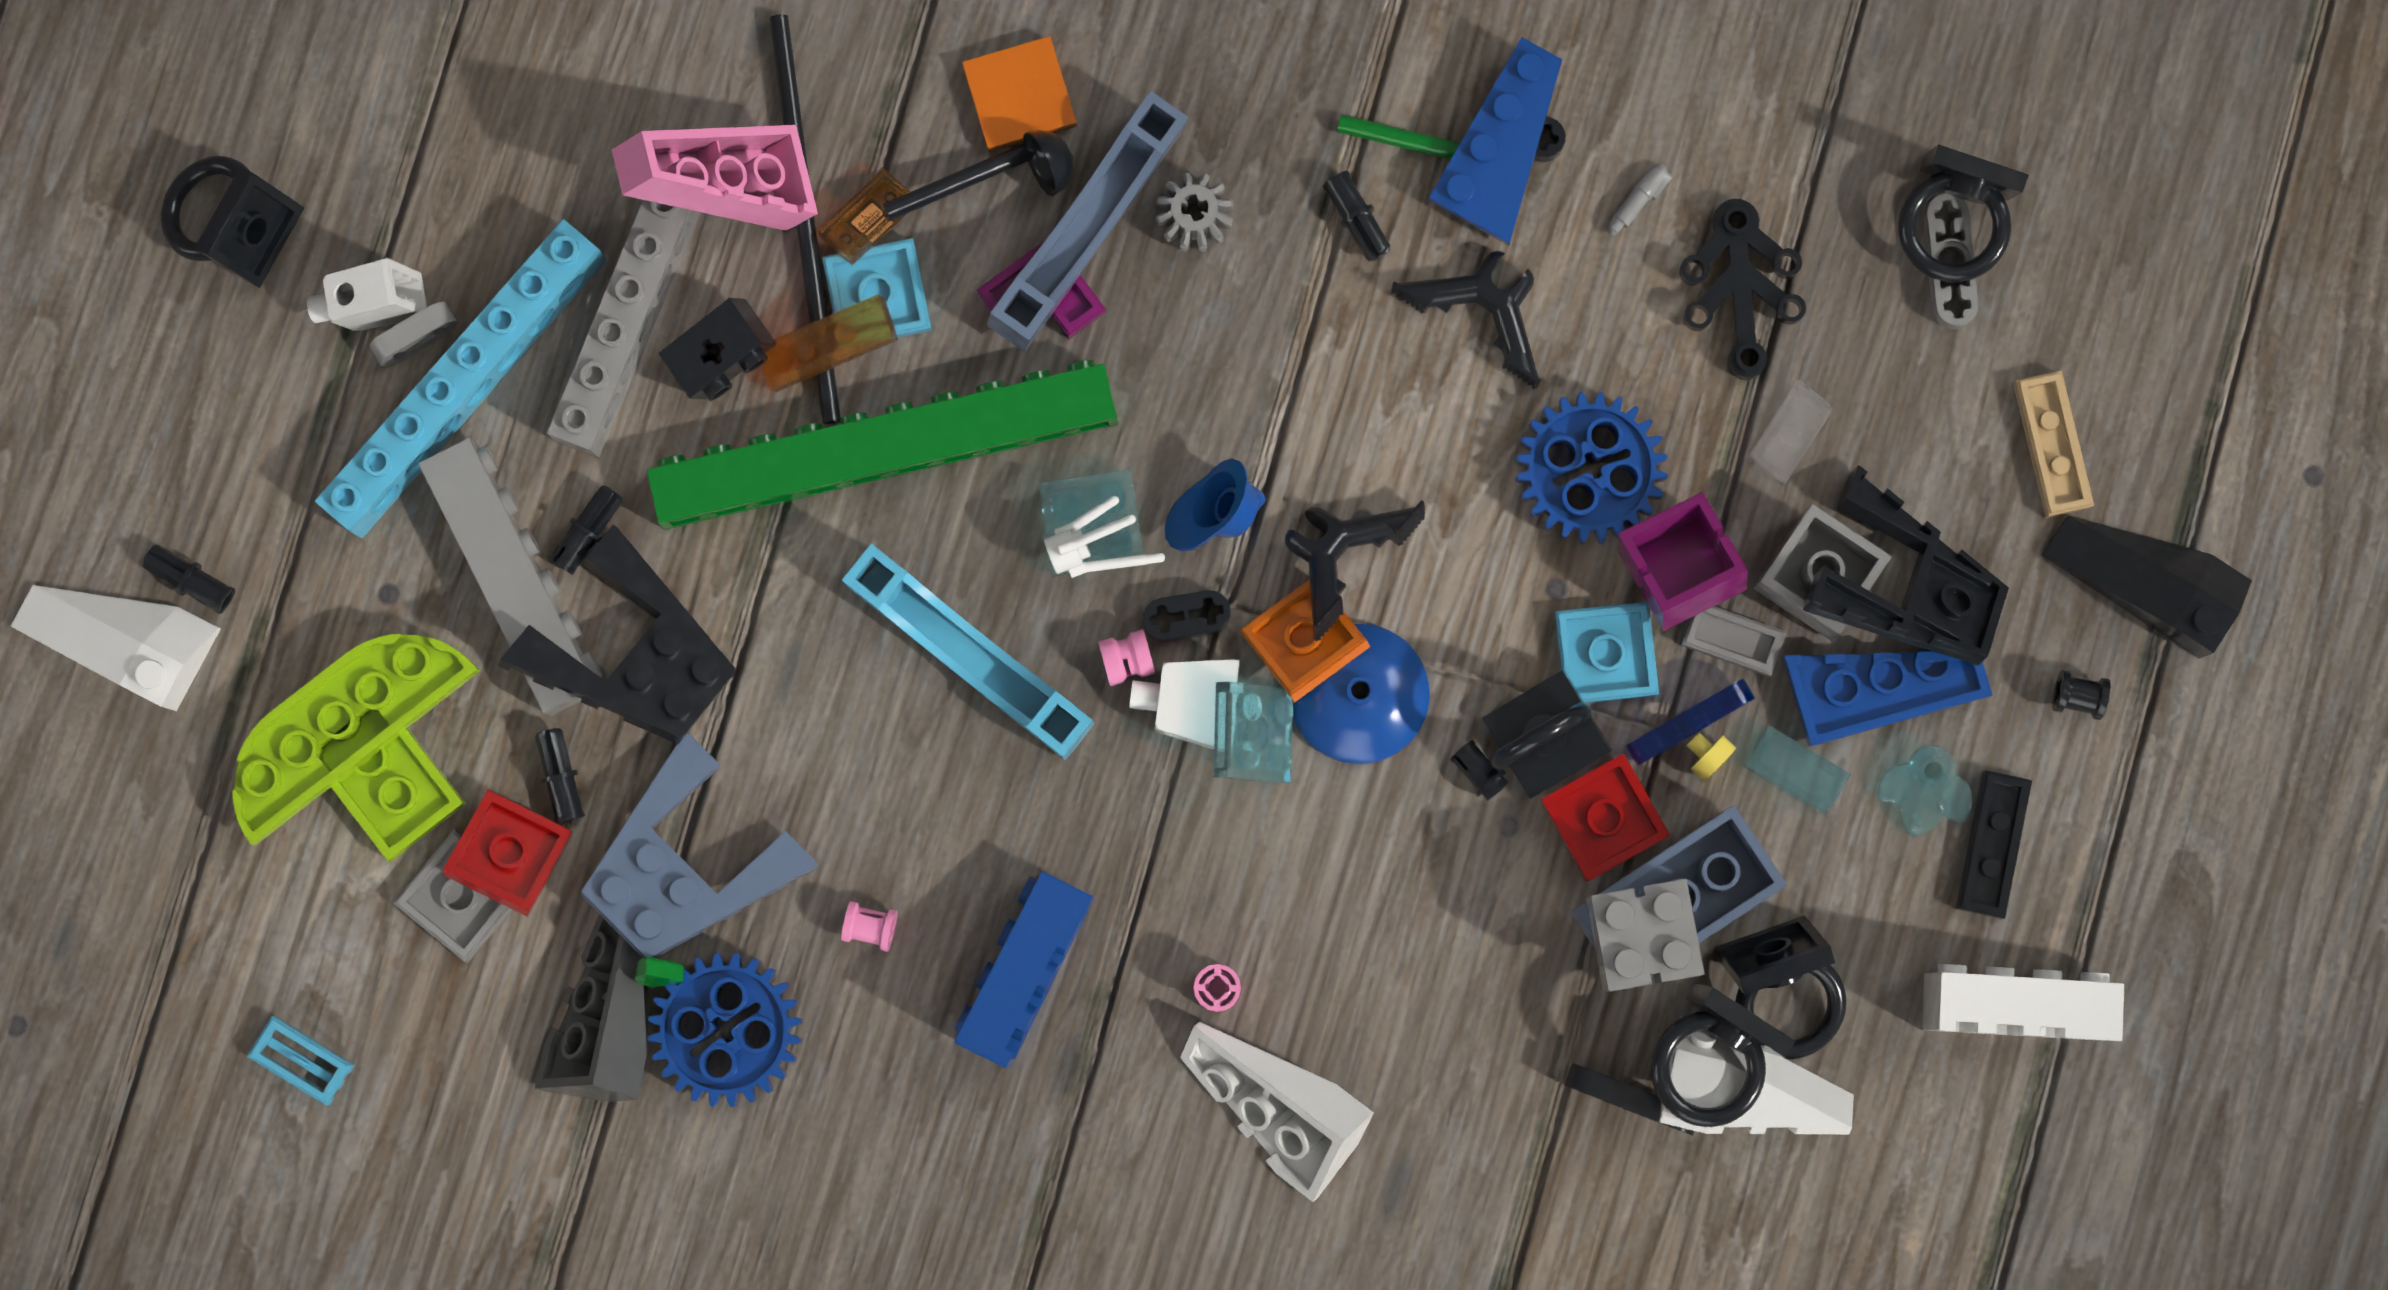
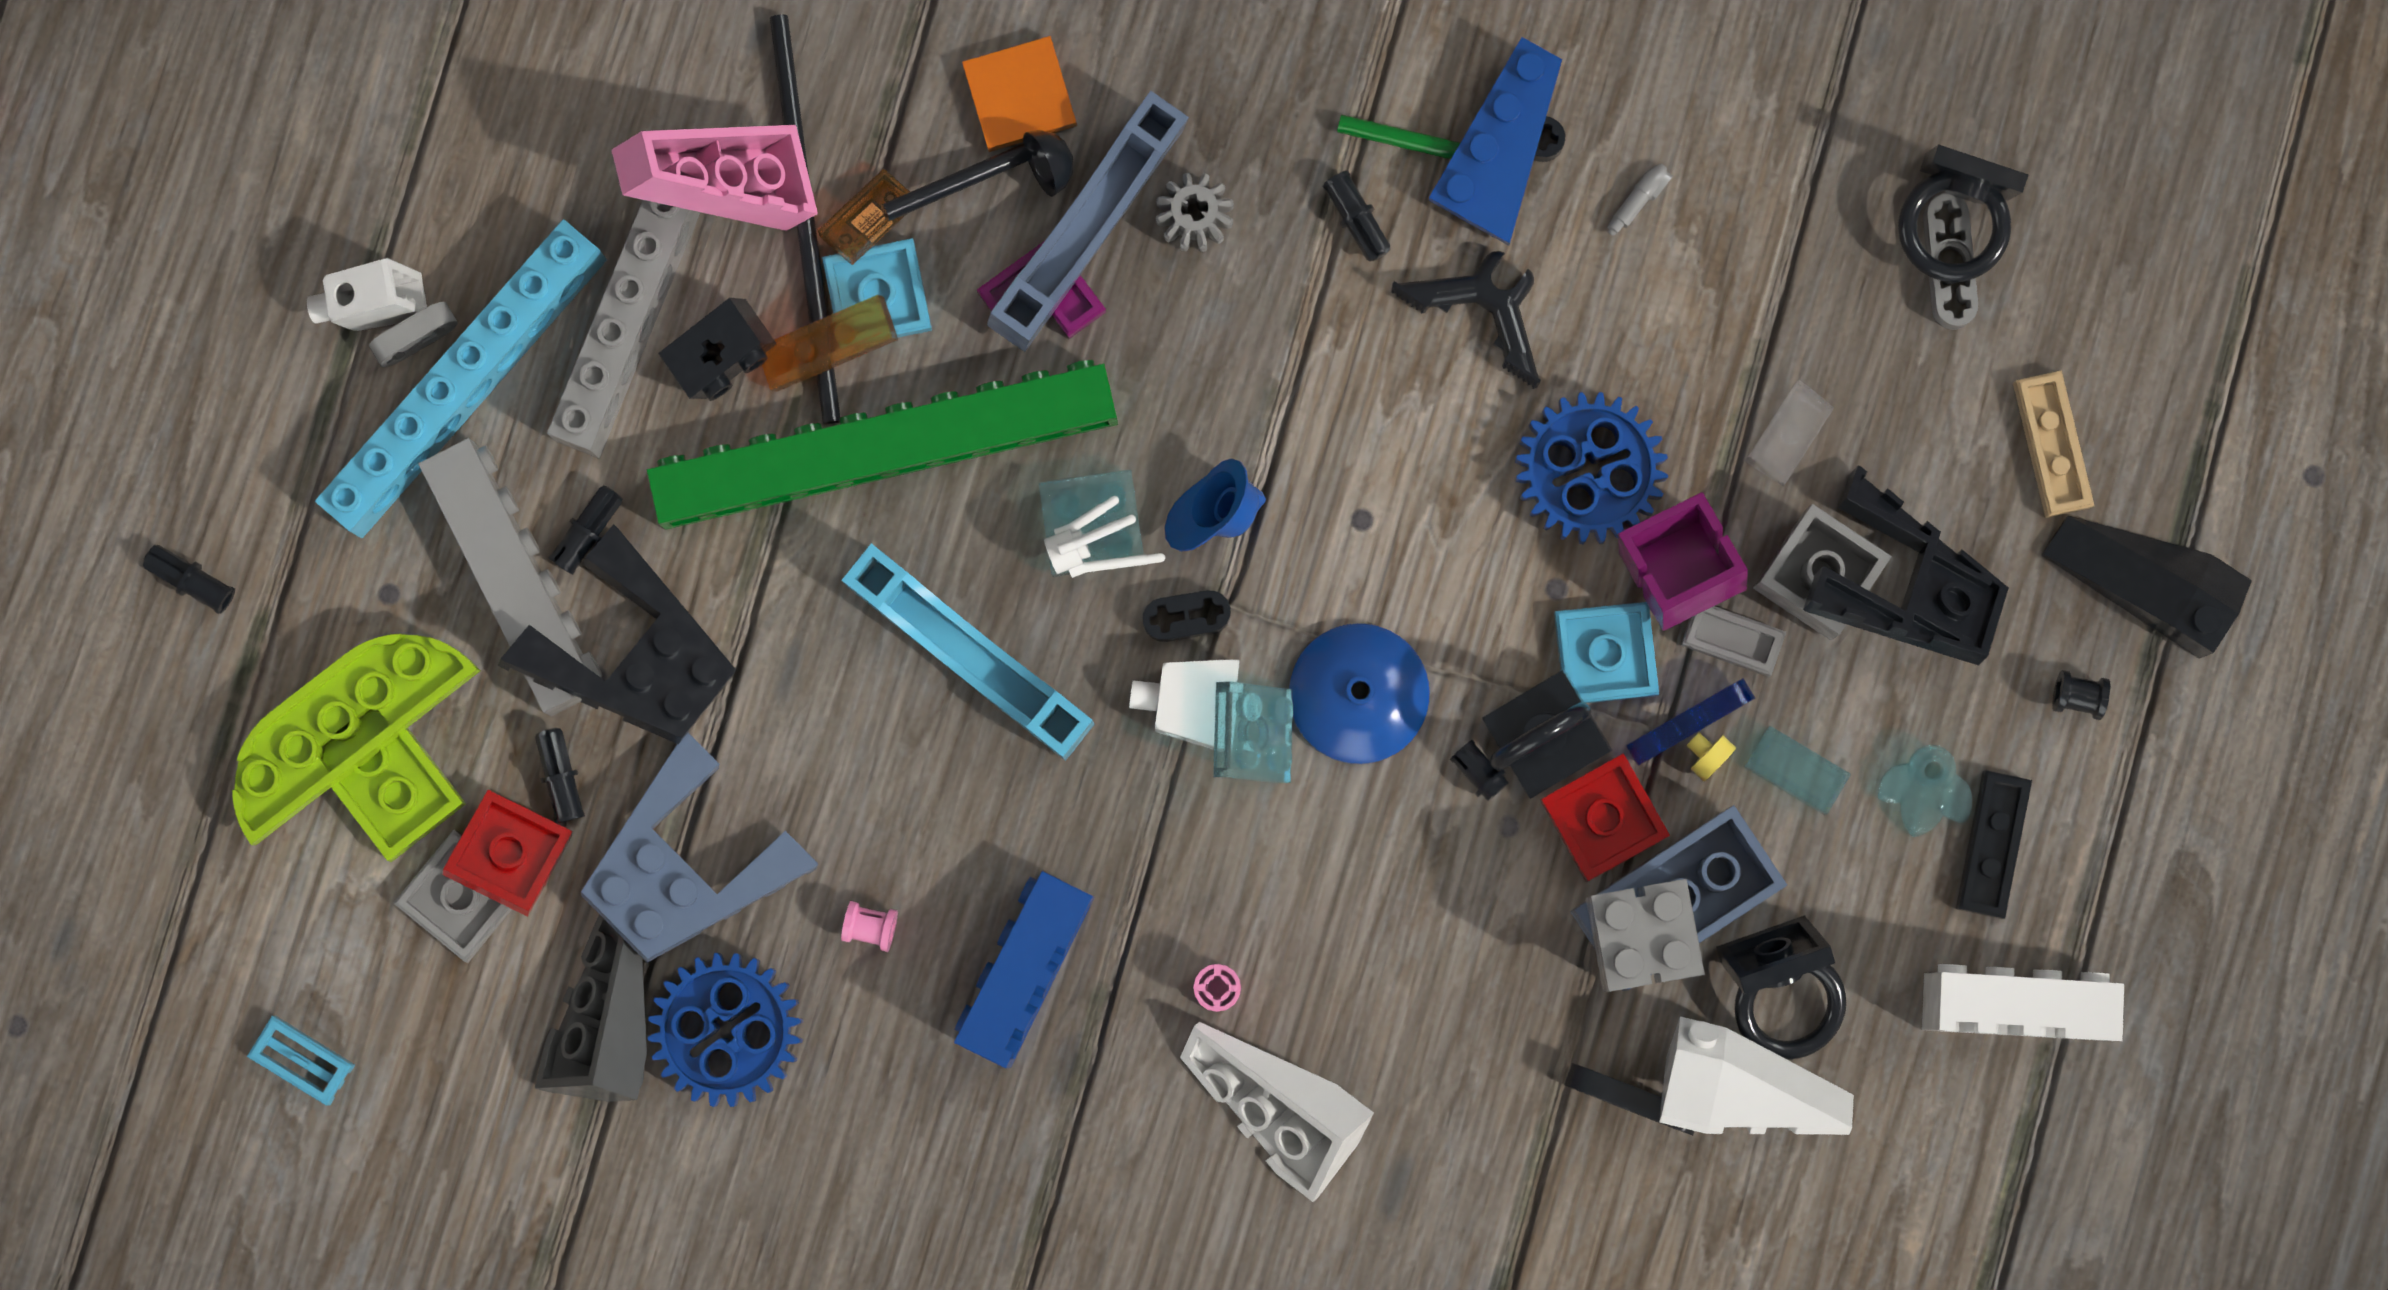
white wedge [11,585,221,711] -> none
black tile [161,156,305,288] -> none
green tile [635,956,684,988] -> none
bright pink wheel [1098,629,1155,686] -> none
orange tile [1239,579,1370,703] -> none
black piece [1285,500,1425,641] -> none
black tile [1651,983,1795,1127] -> none
black plant [1679,199,1806,380] -> none
blue wing [1782,651,1993,747] -> none

